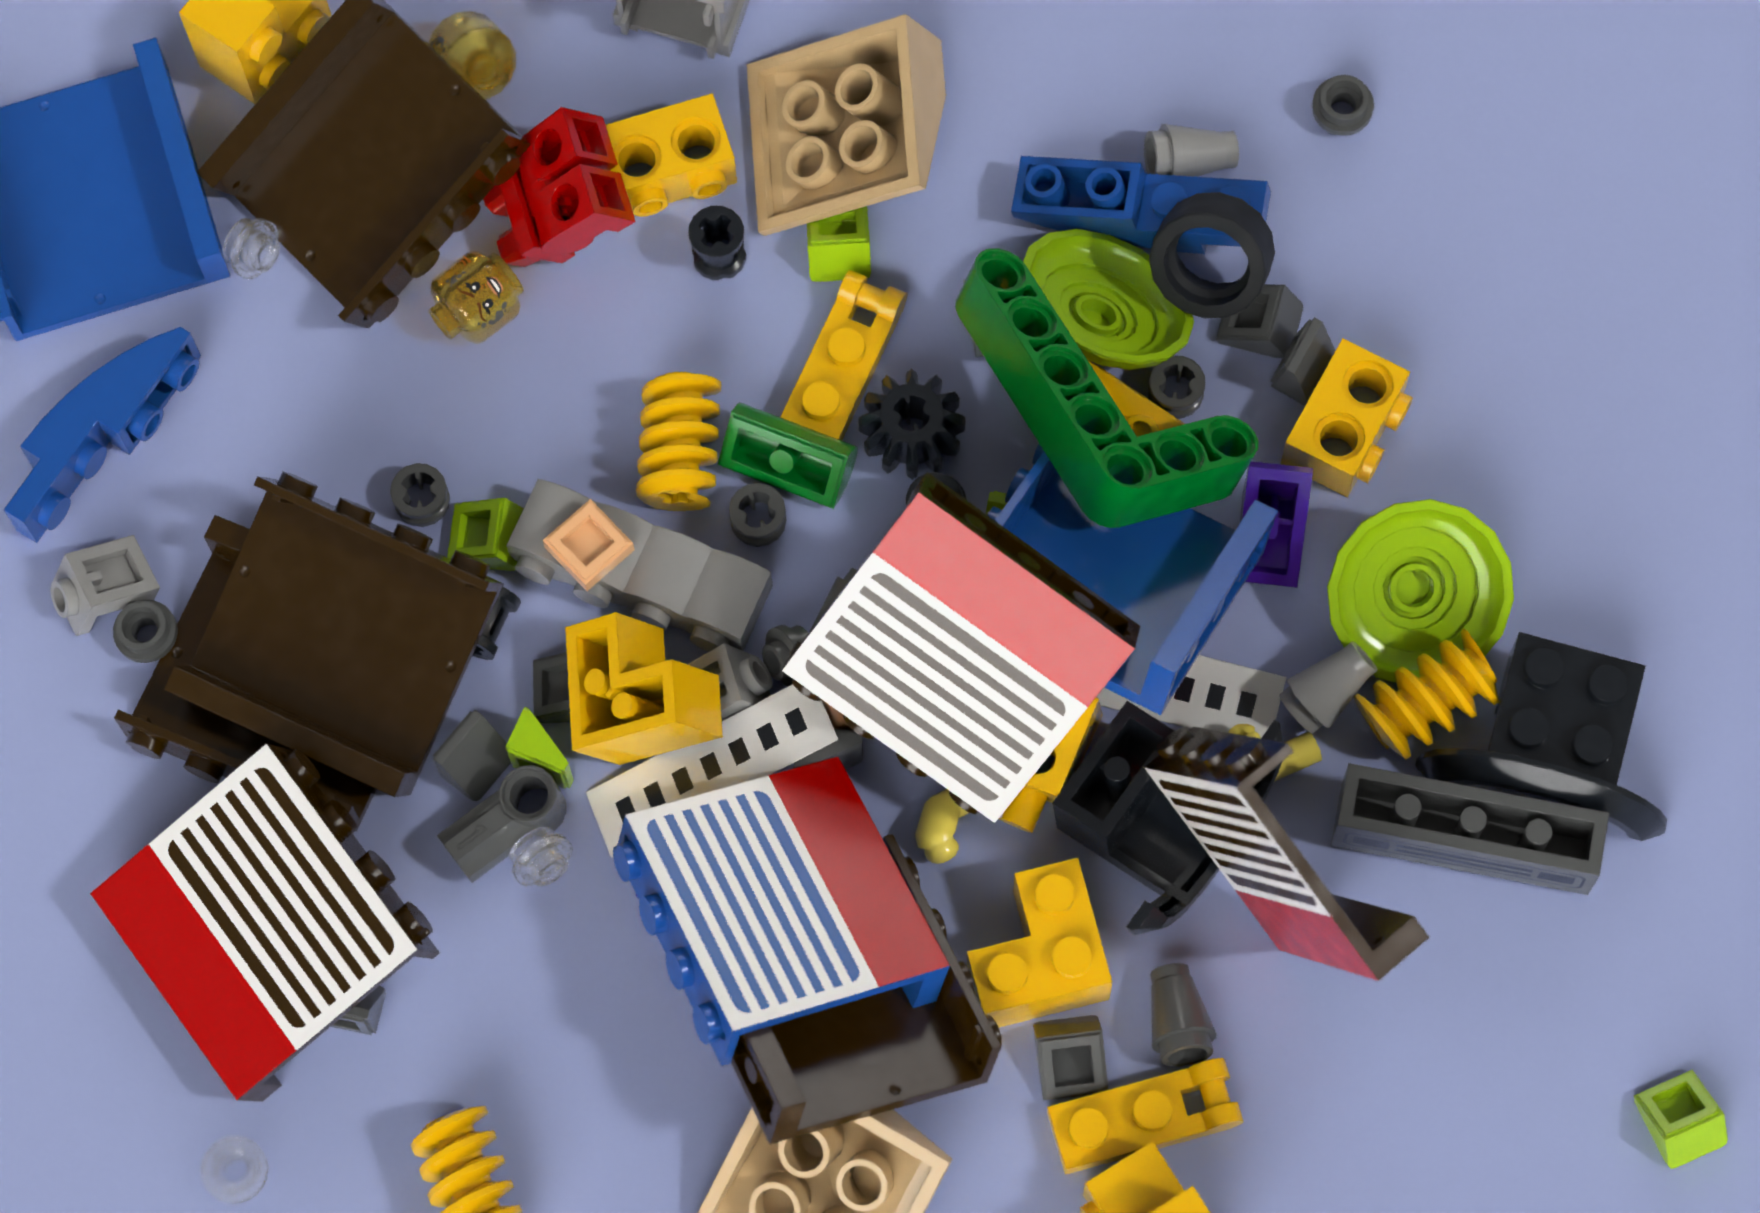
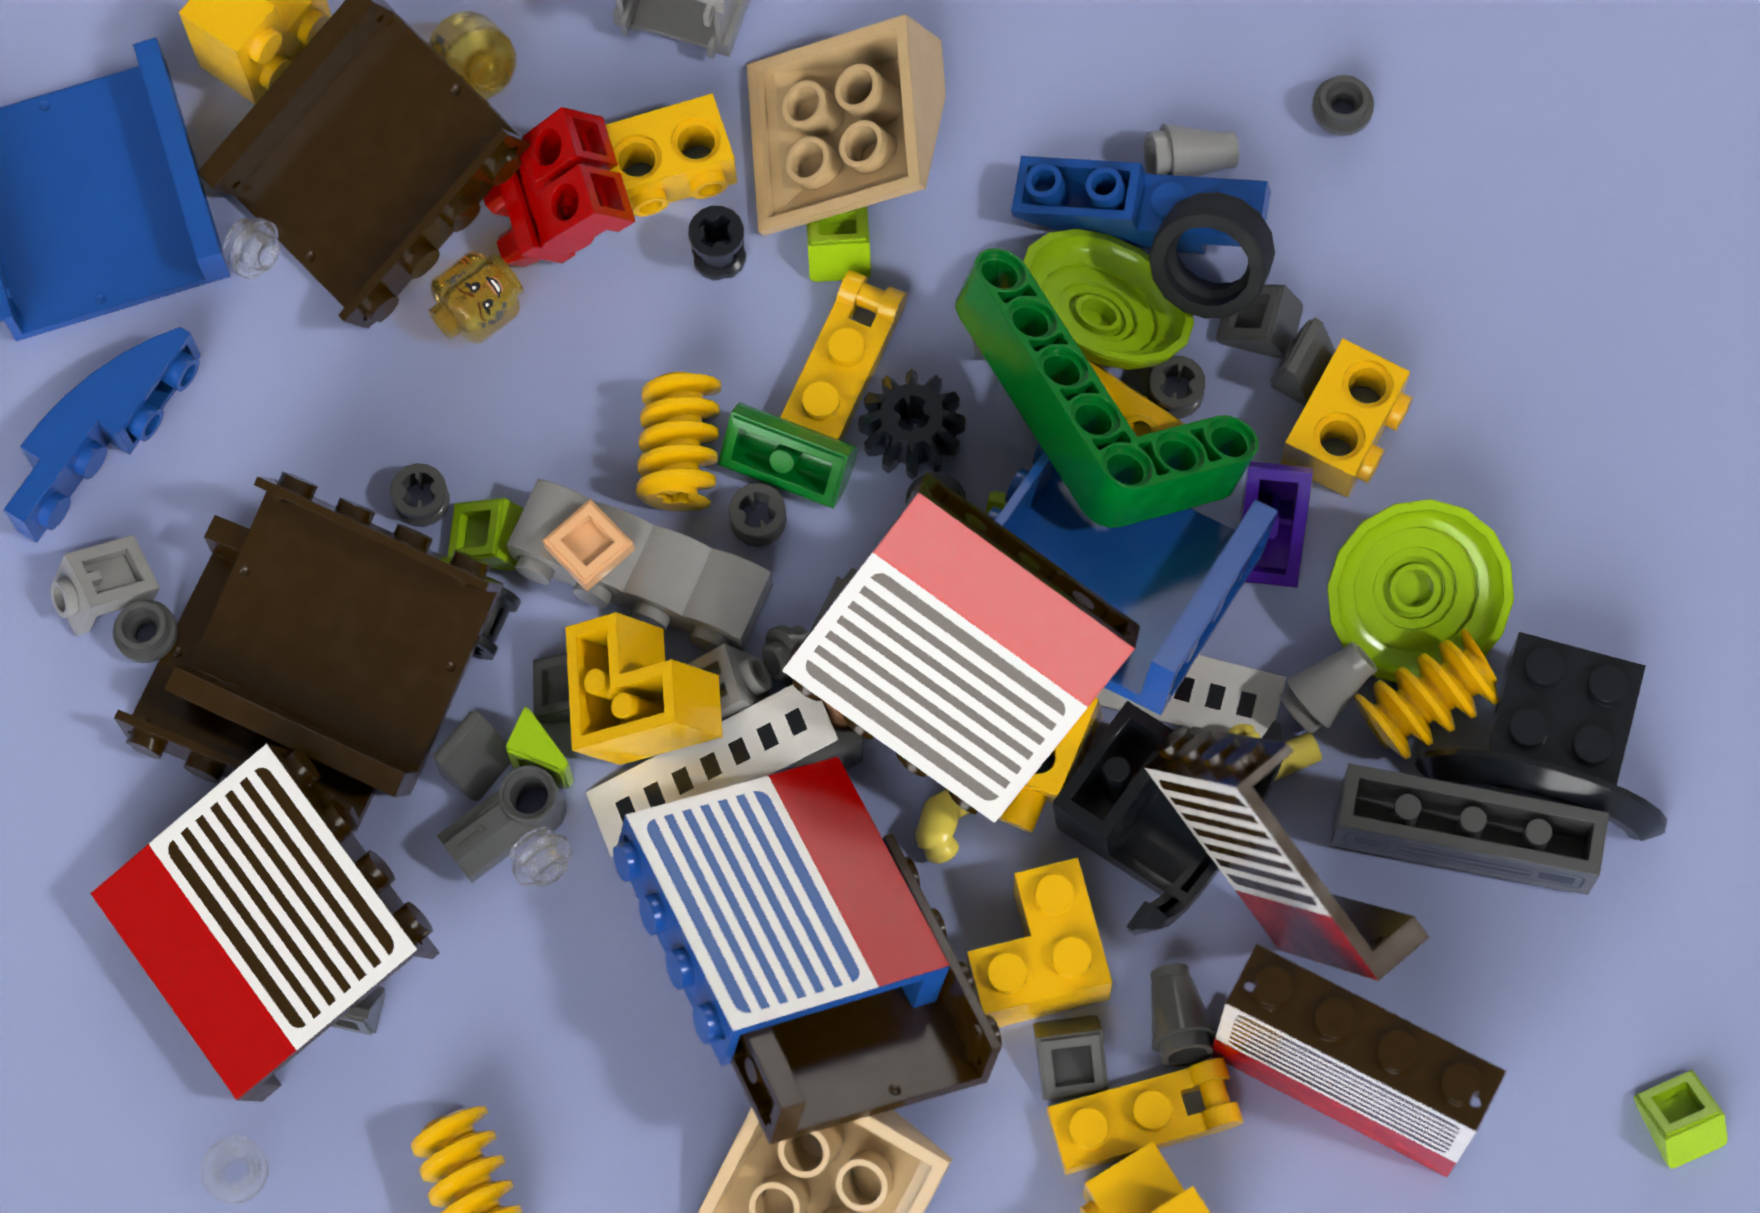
none -> dark brown panel [1211,944,1506,1177]

